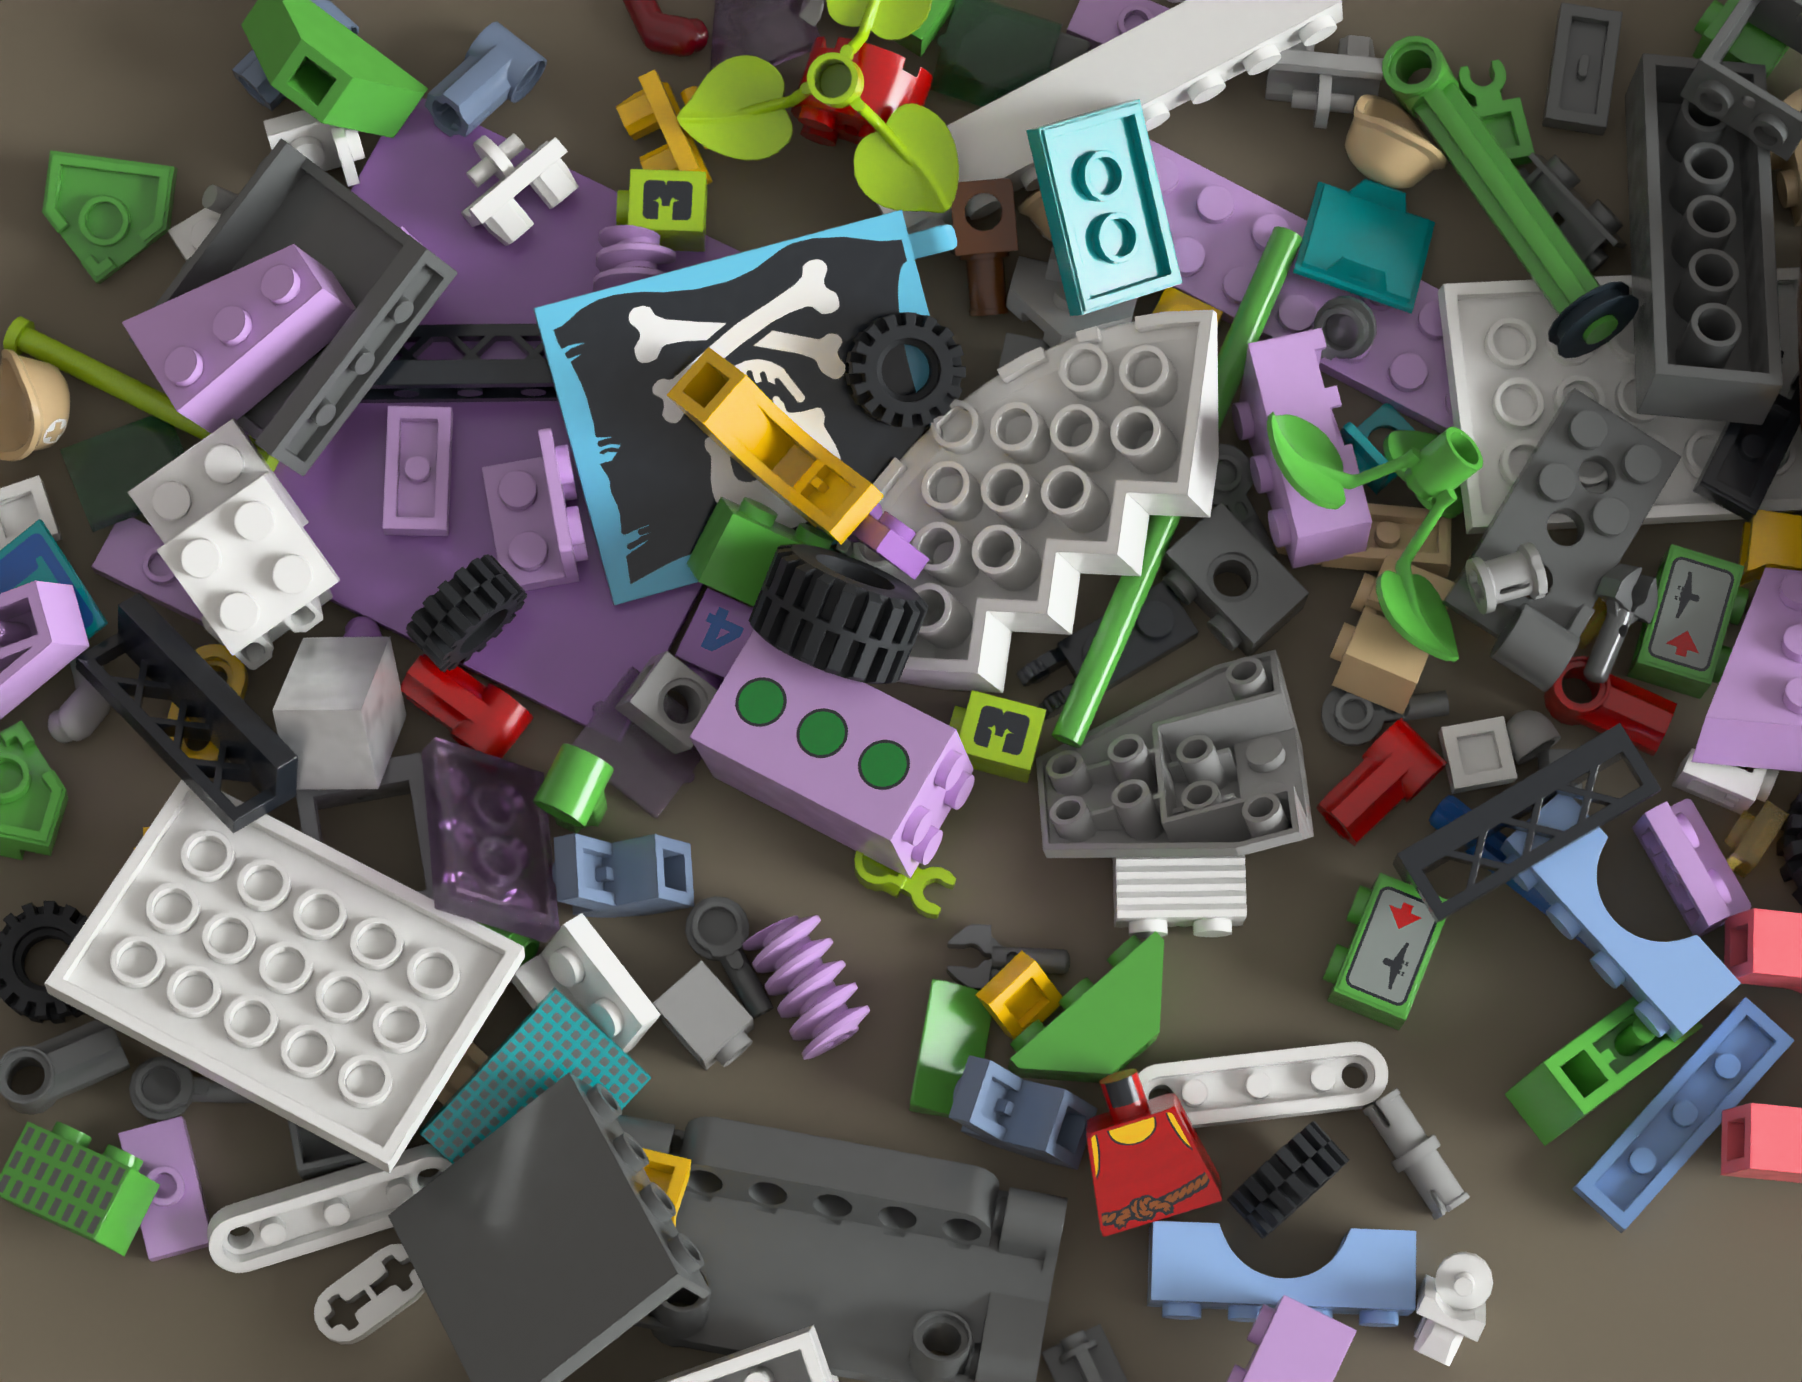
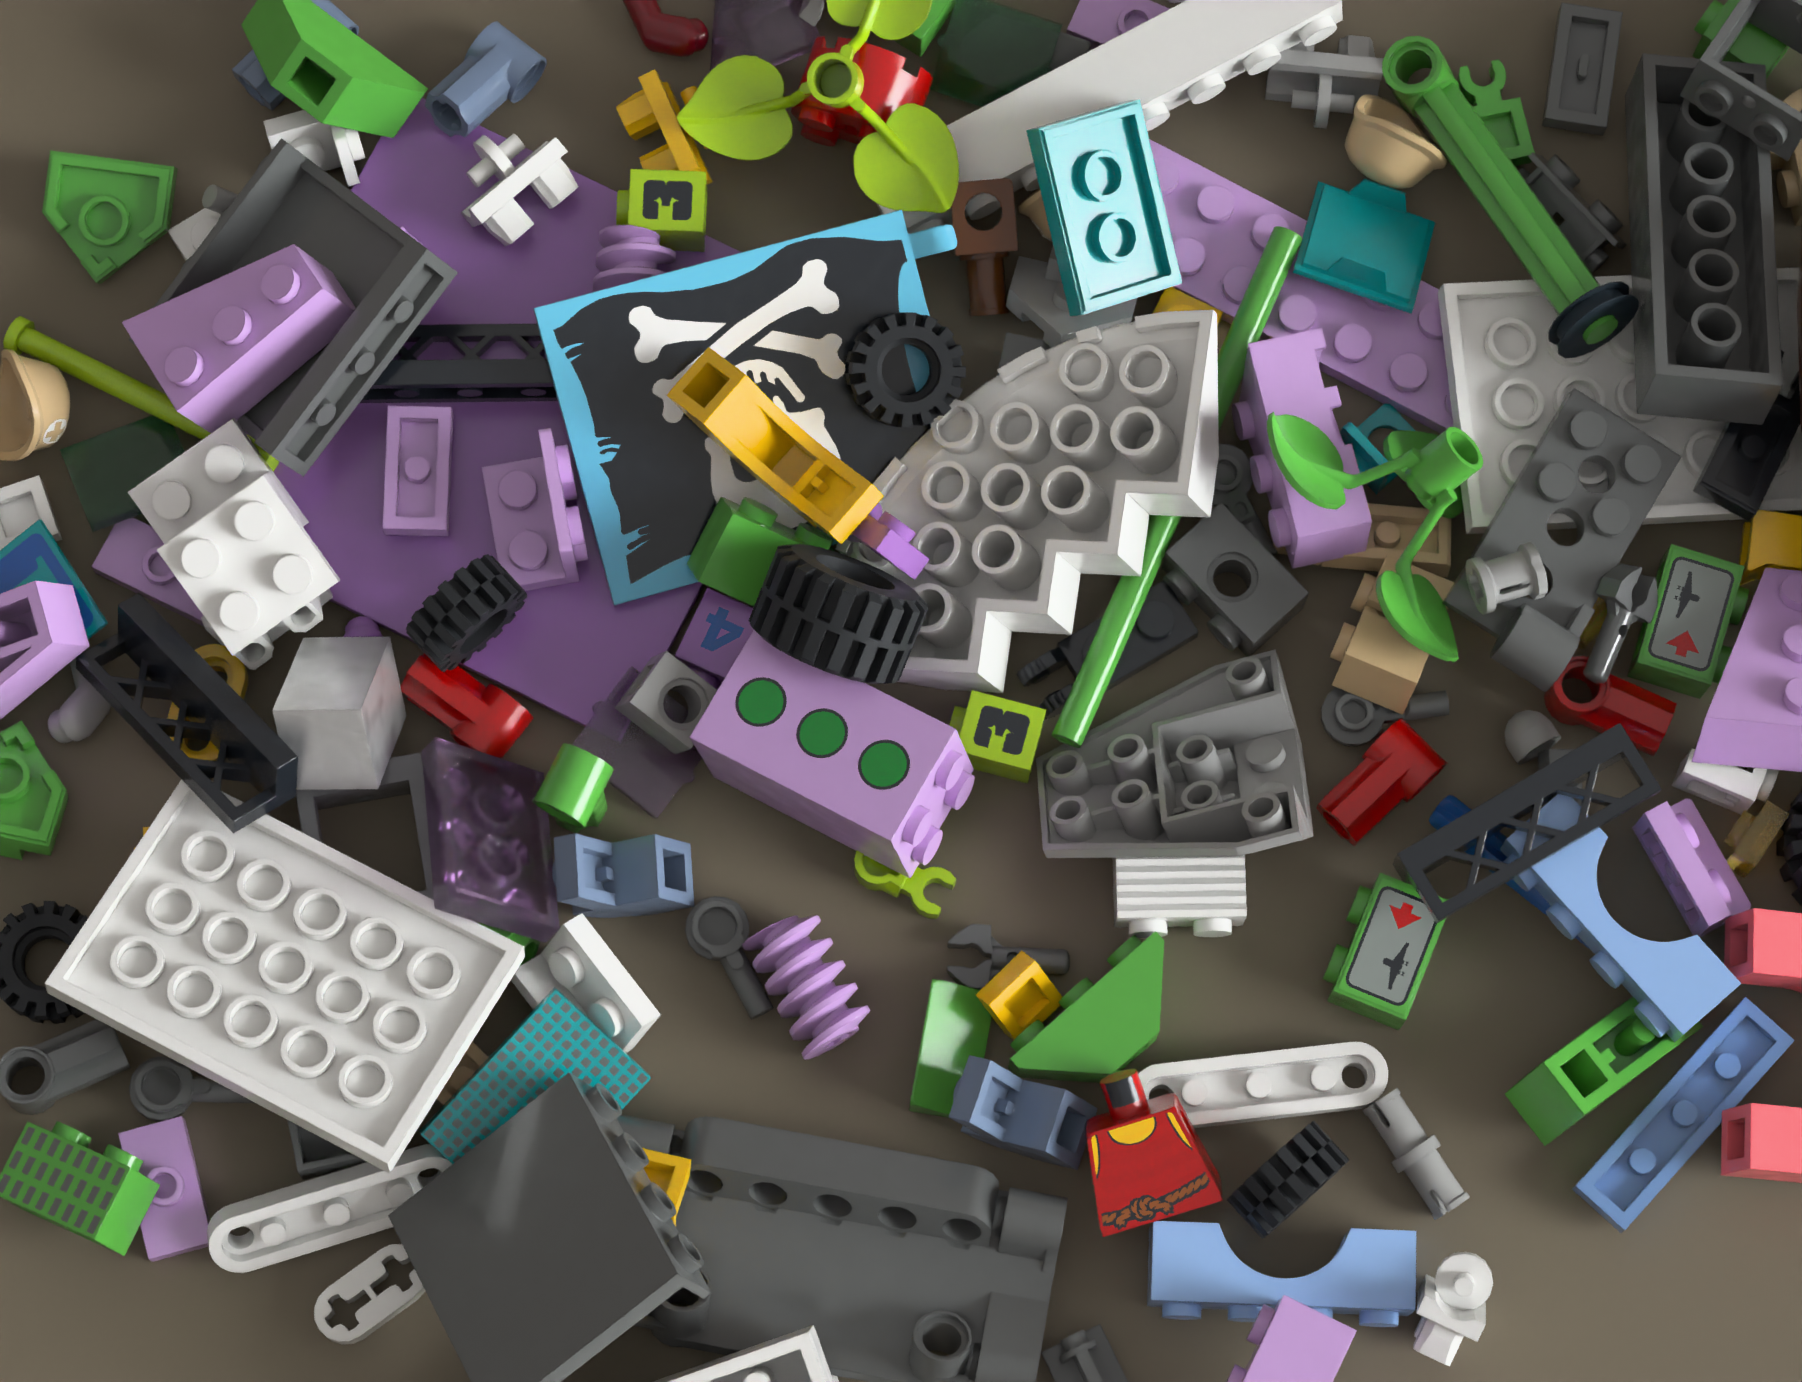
light grey brick [652,960,754,1070] -> none
dark grey plate [1312,296,1377,360] -> none
white plate [1438,716,1517,794] -> none

